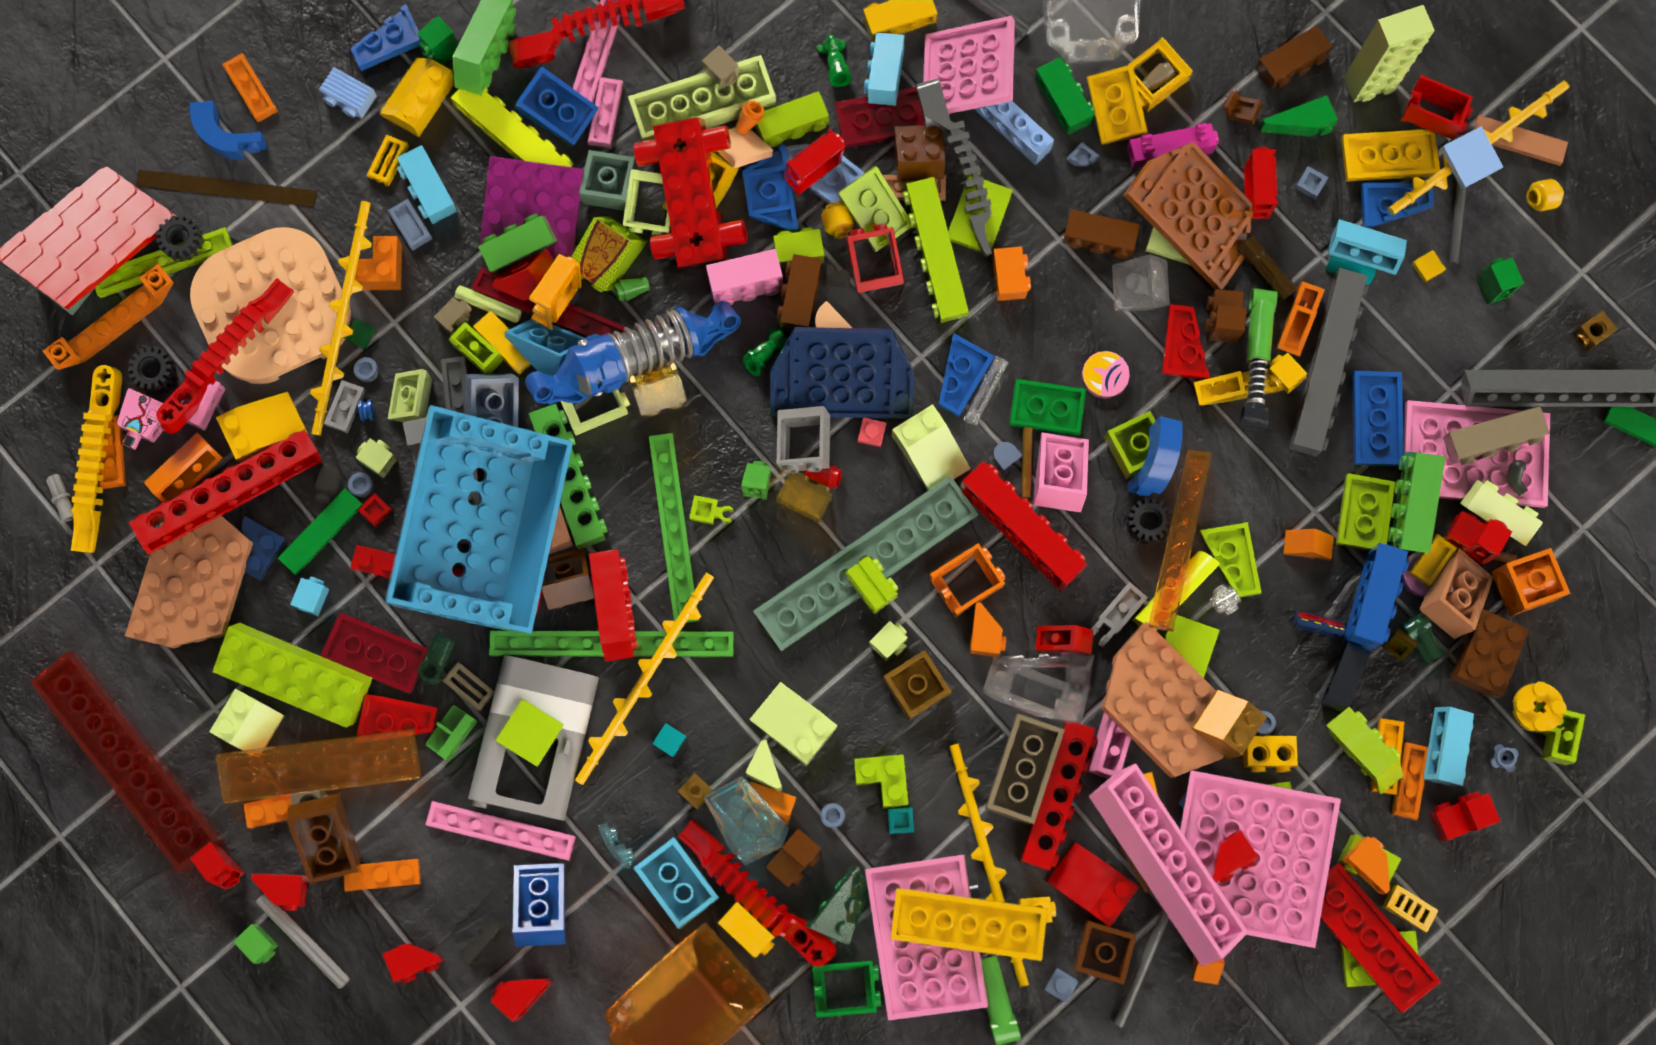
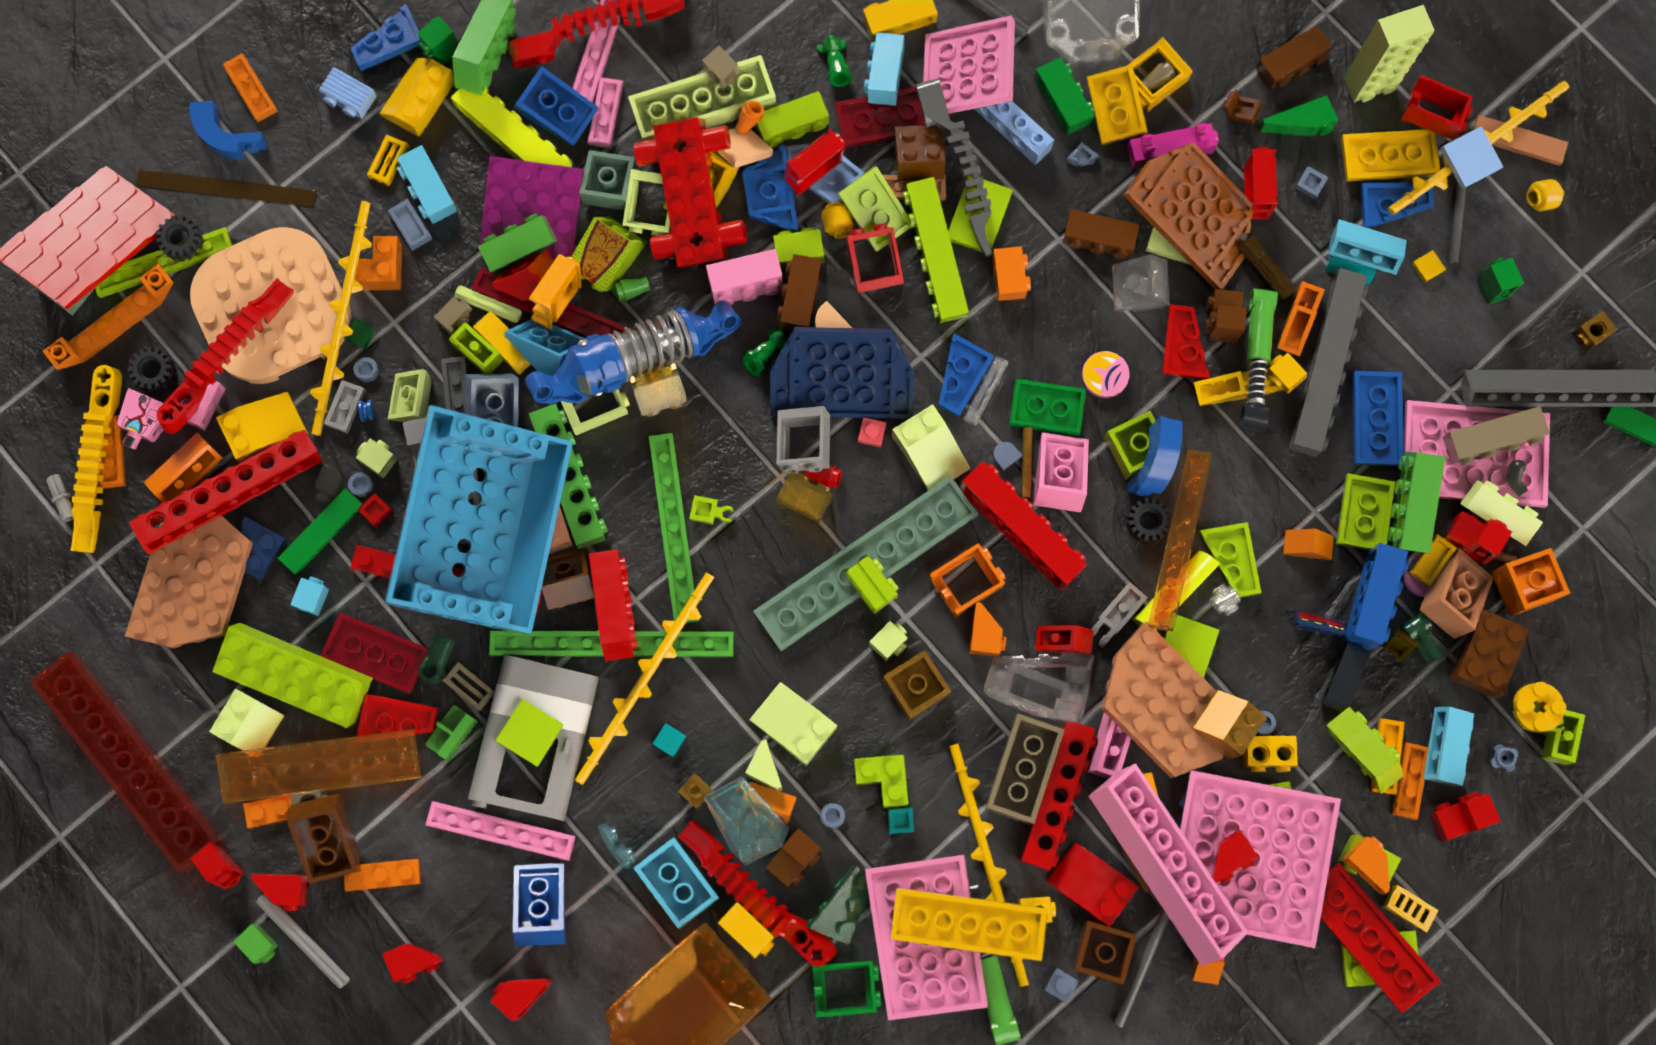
bright green slope [741,461,771,500] -> none

